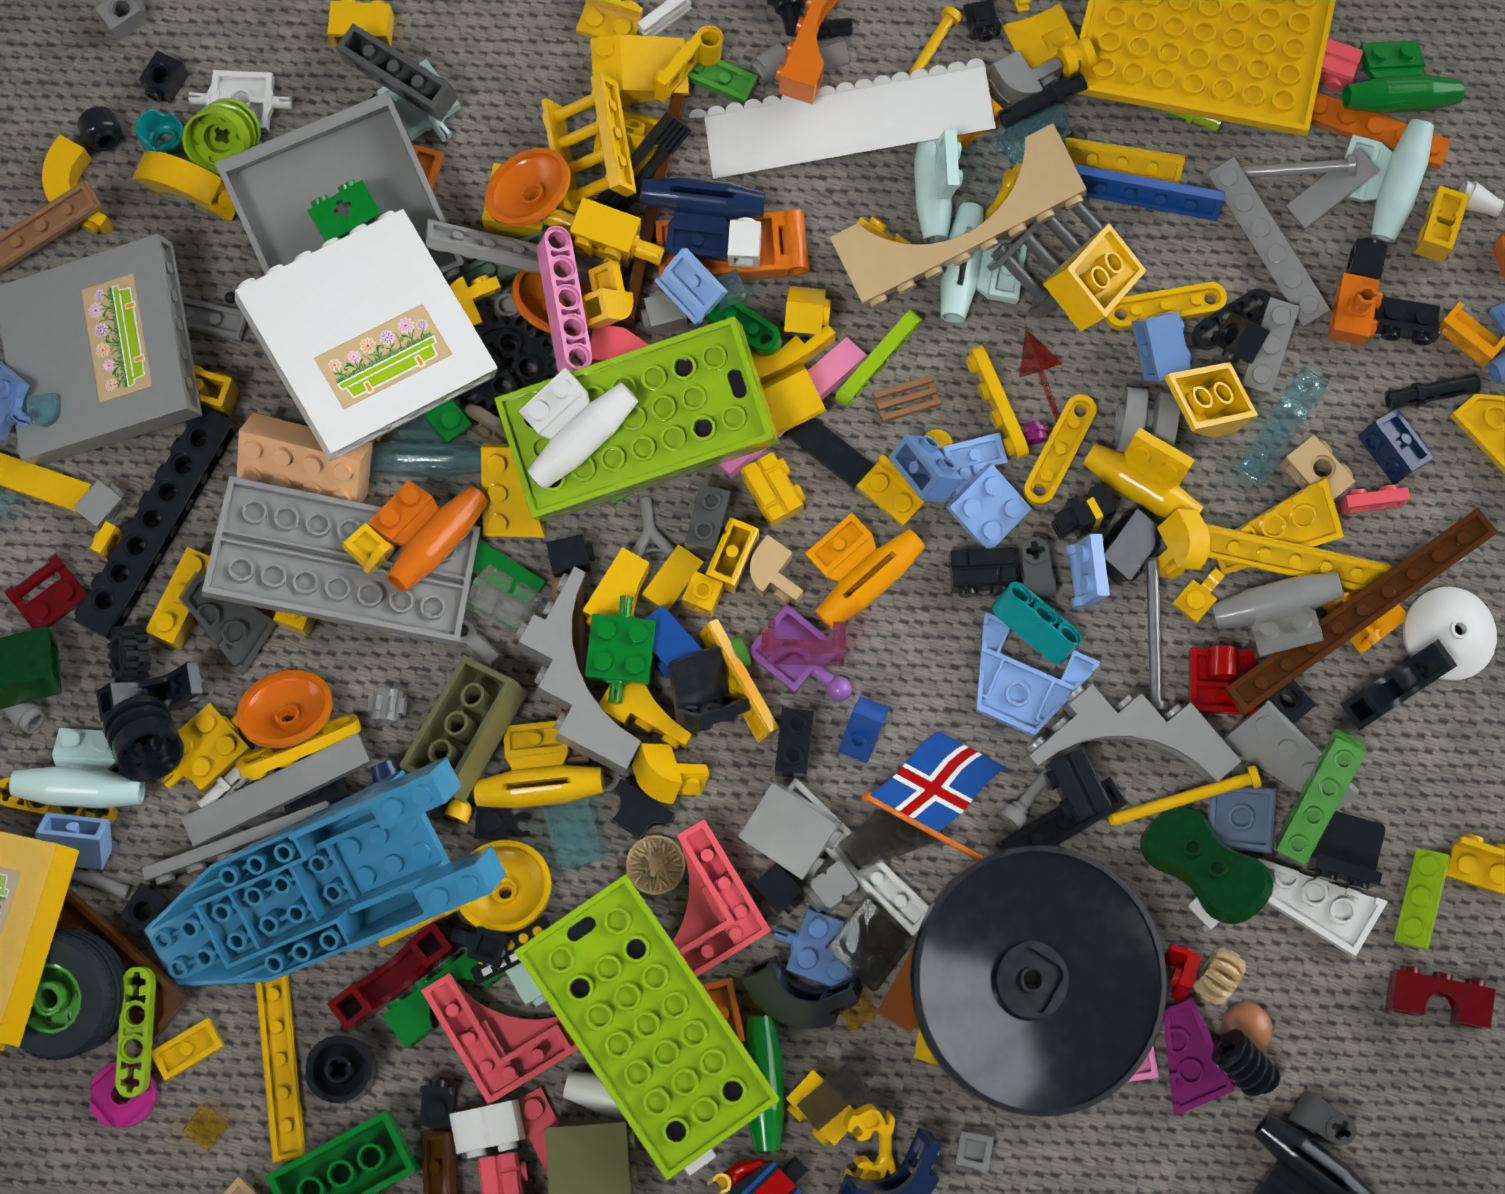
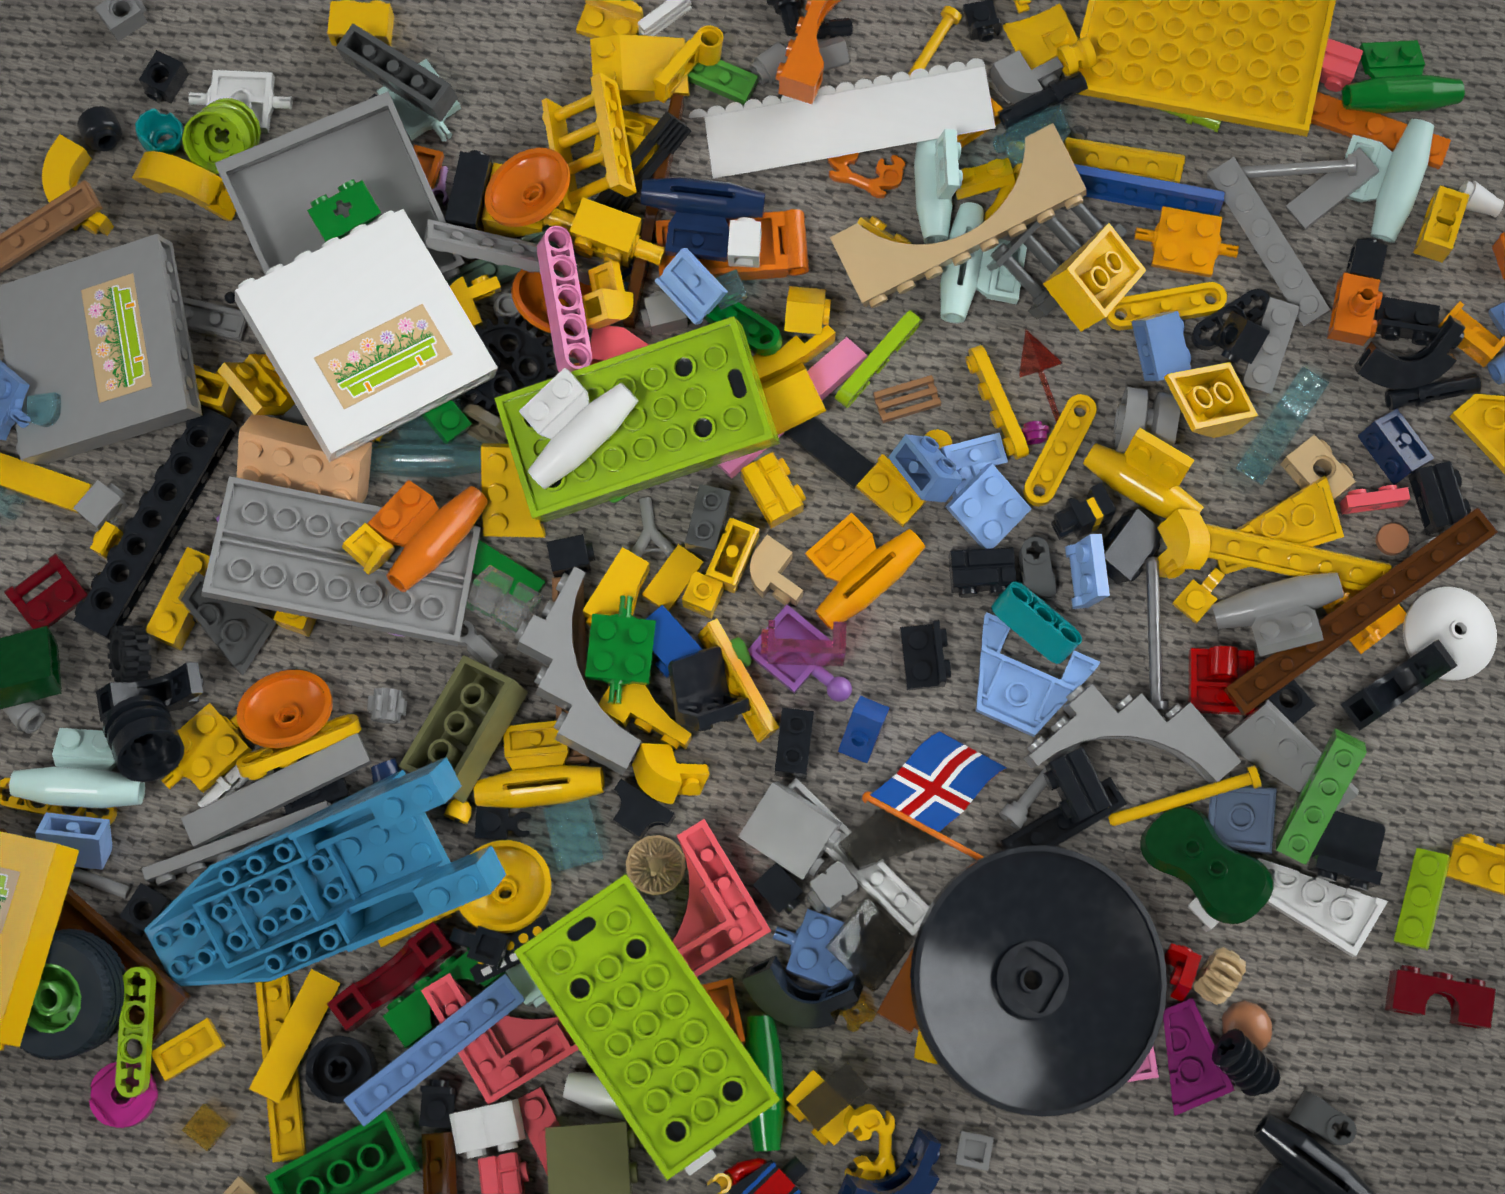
none -> yellow plate [217,354,295,415]
none -> yellow tile [248,969,340,1104]
none -> medium blue plate [344,973,525,1127]
none -> lavender hand [432,166,449,206]
none -> black brick [445,150,493,232]
none -> orange helmet [827,153,906,198]
none -> black bracket [900,620,951,690]
none -> yellow plate [955,157,1016,200]
none -> light orange plate [1134,206,1239,278]
none -> black arch [1354,315,1465,389]
none -> nougat tile [1376,523,1409,556]
none -> black brick [1408,461,1471,535]

